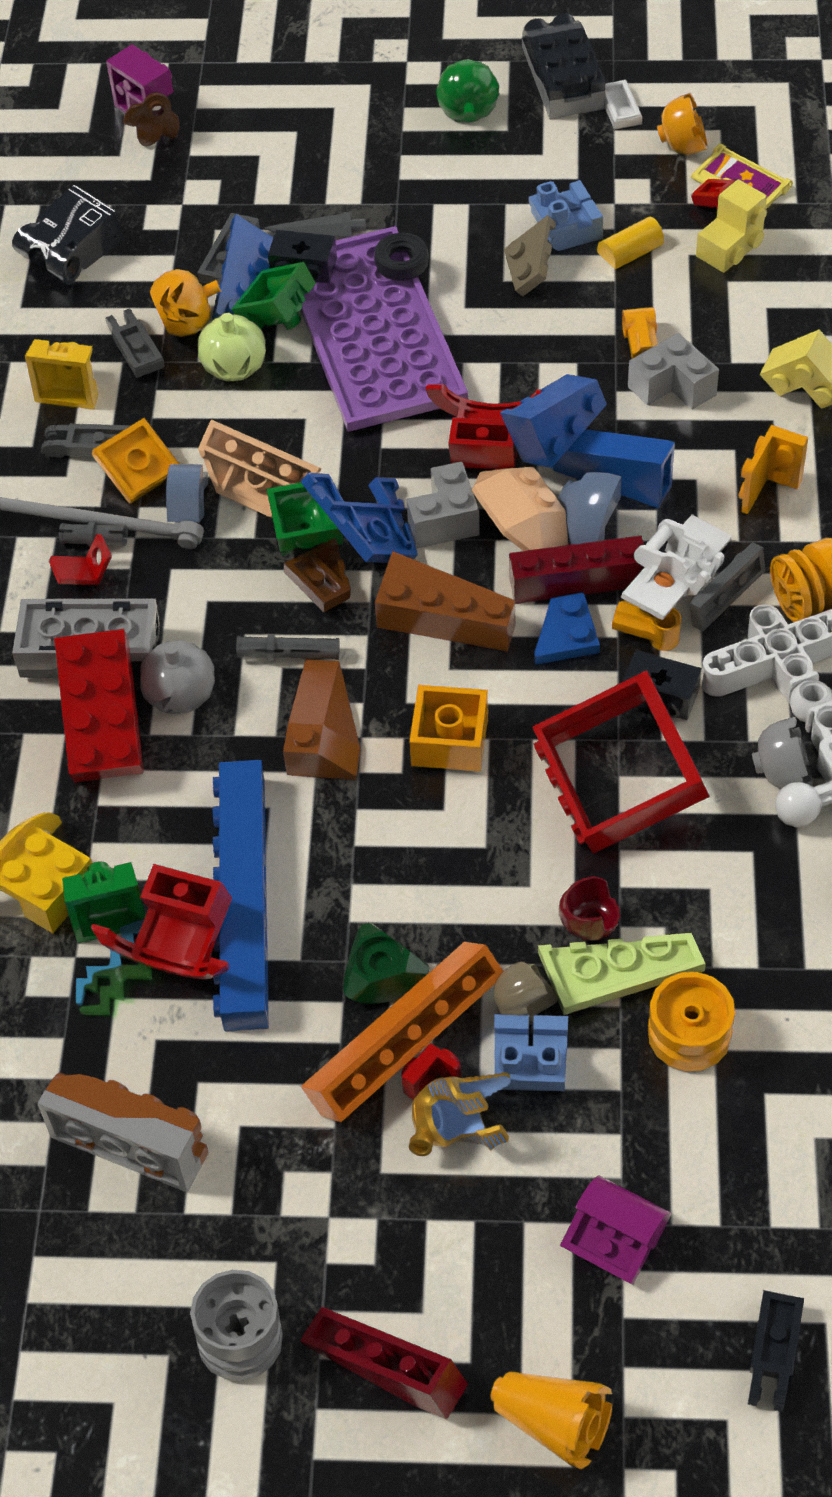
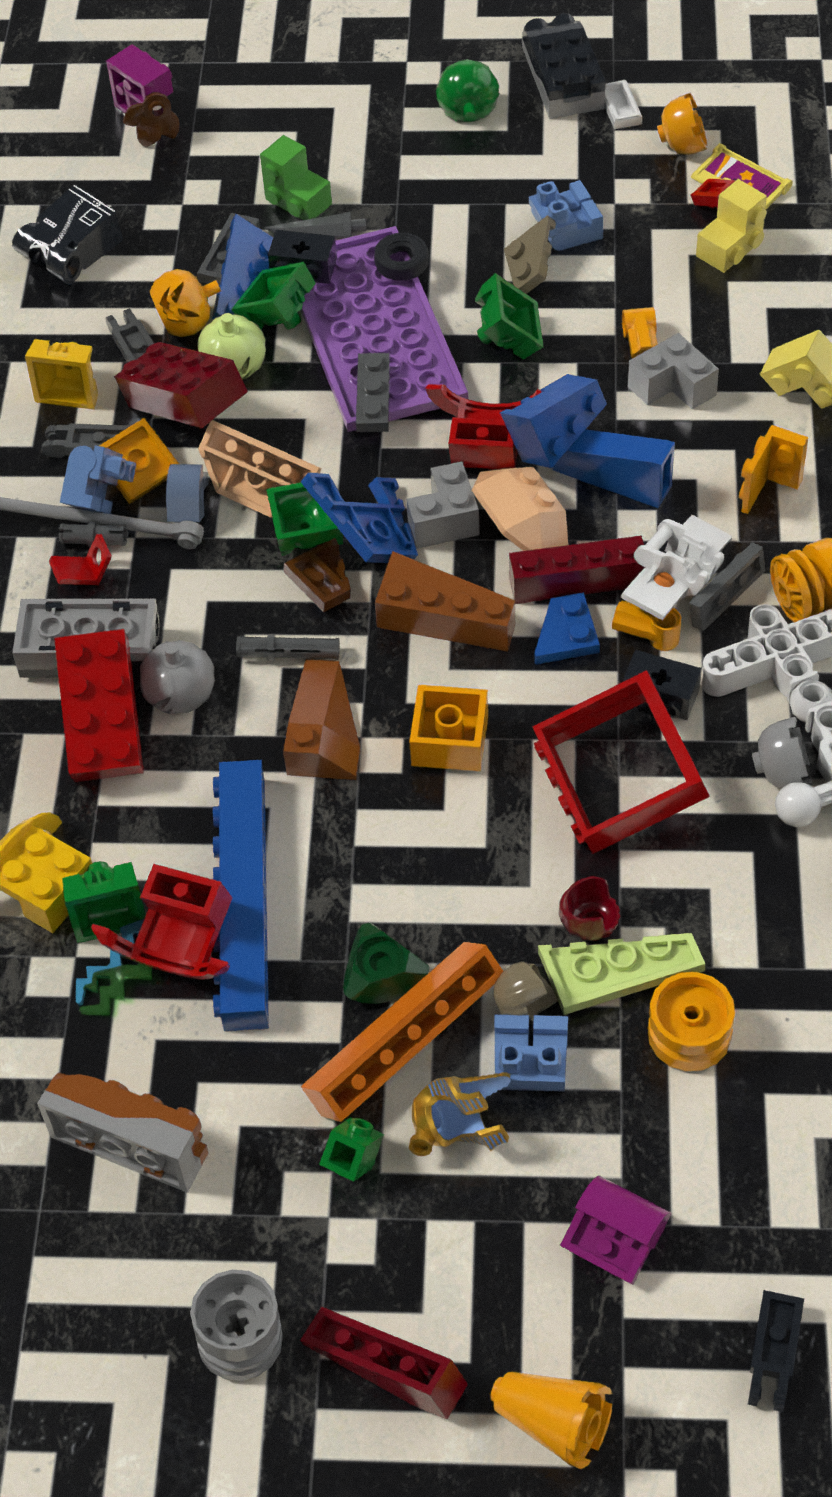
red bracket [401,1043,462,1100] -> none
sand blue brick [558,472,622,545] -> none
yellow brick [597,217,664,270] -> none
none -> medium blue hips [60,445,136,514]
none -> dark red brick [114,342,248,428]
none -> bright green brick [260,135,332,220]
none -> green brick [319,1117,384,1182]
none -> dark grey plate [356,353,390,432]
none -> green brick [475,273,544,359]

